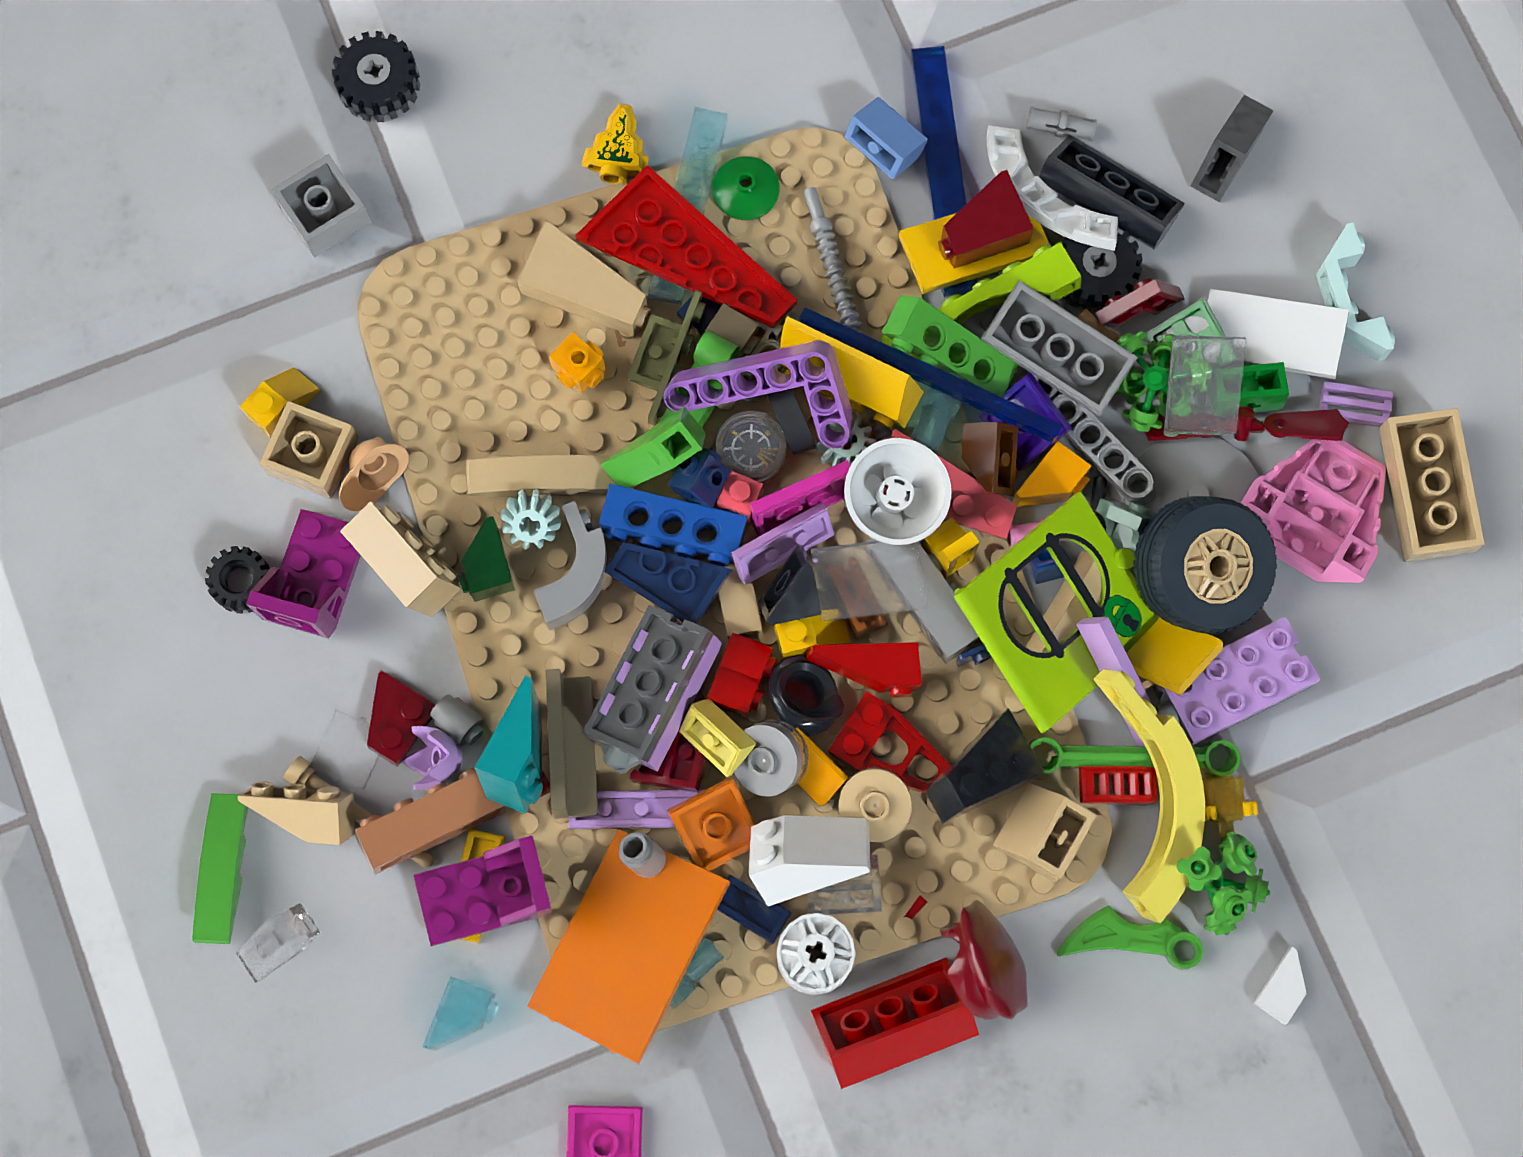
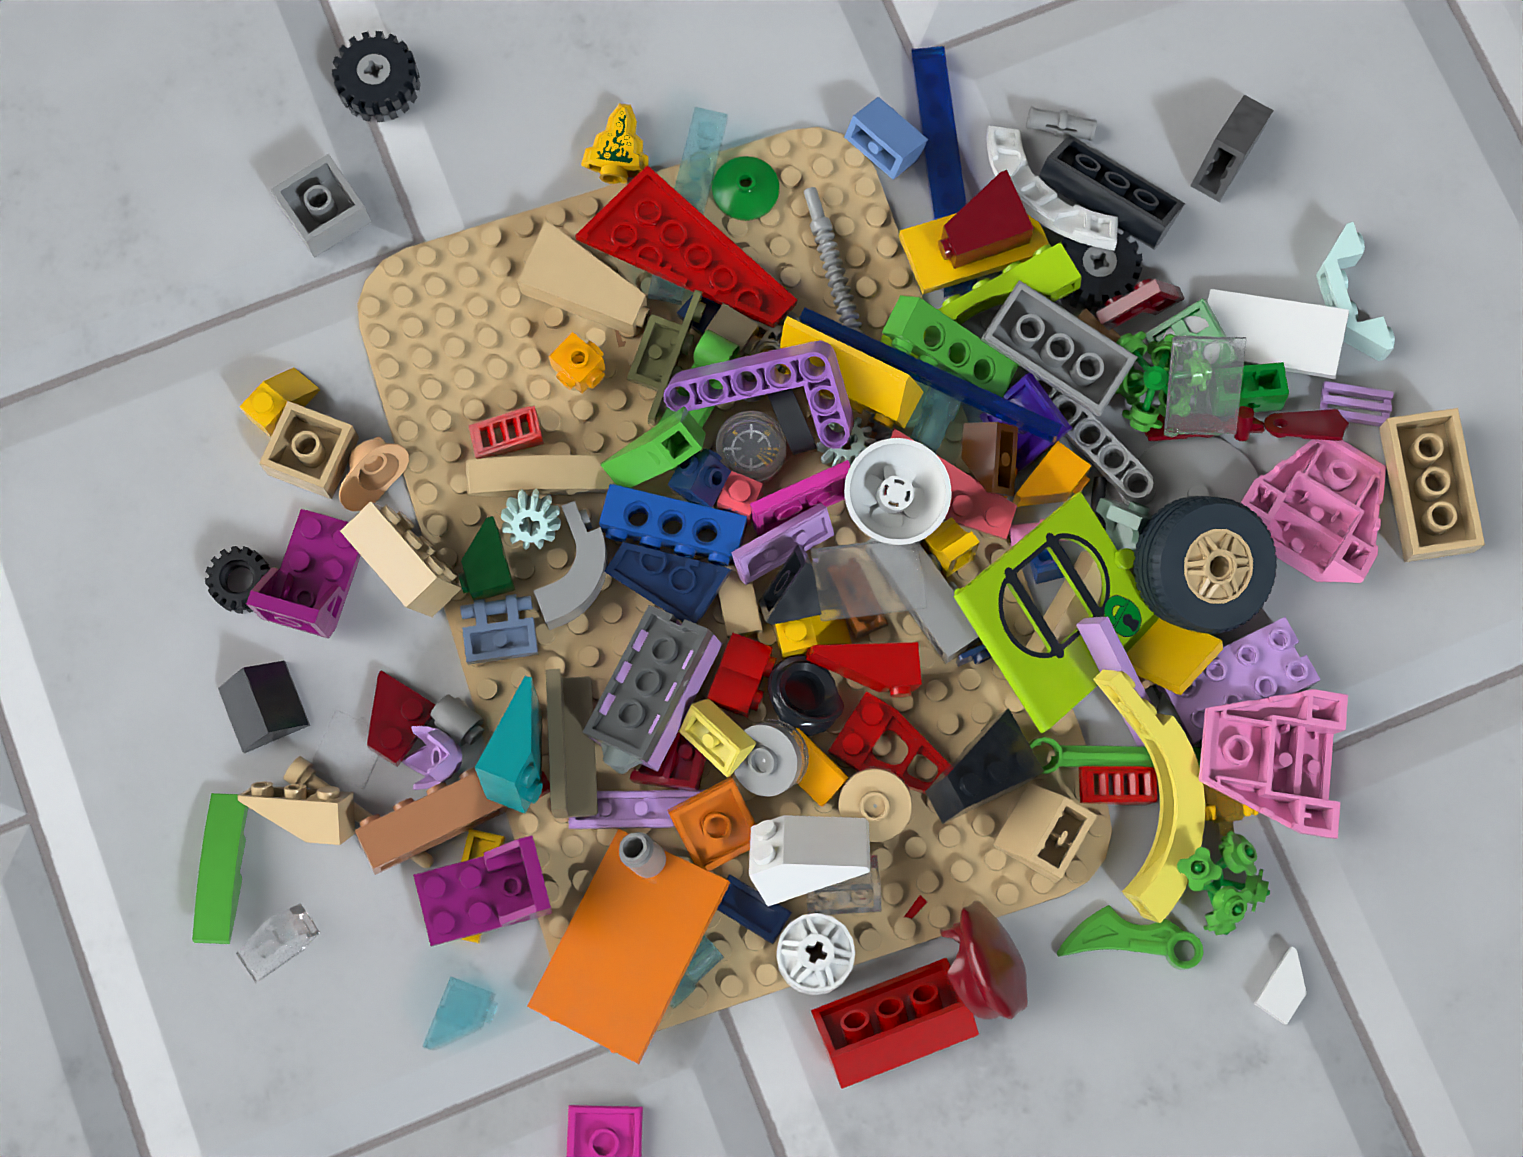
none -> black slope [218,660,311,753]
none -> sand blue plate [460,594,539,665]
none -> slope [468,405,544,459]
none -> bright pink wedge [1199,689,1348,839]

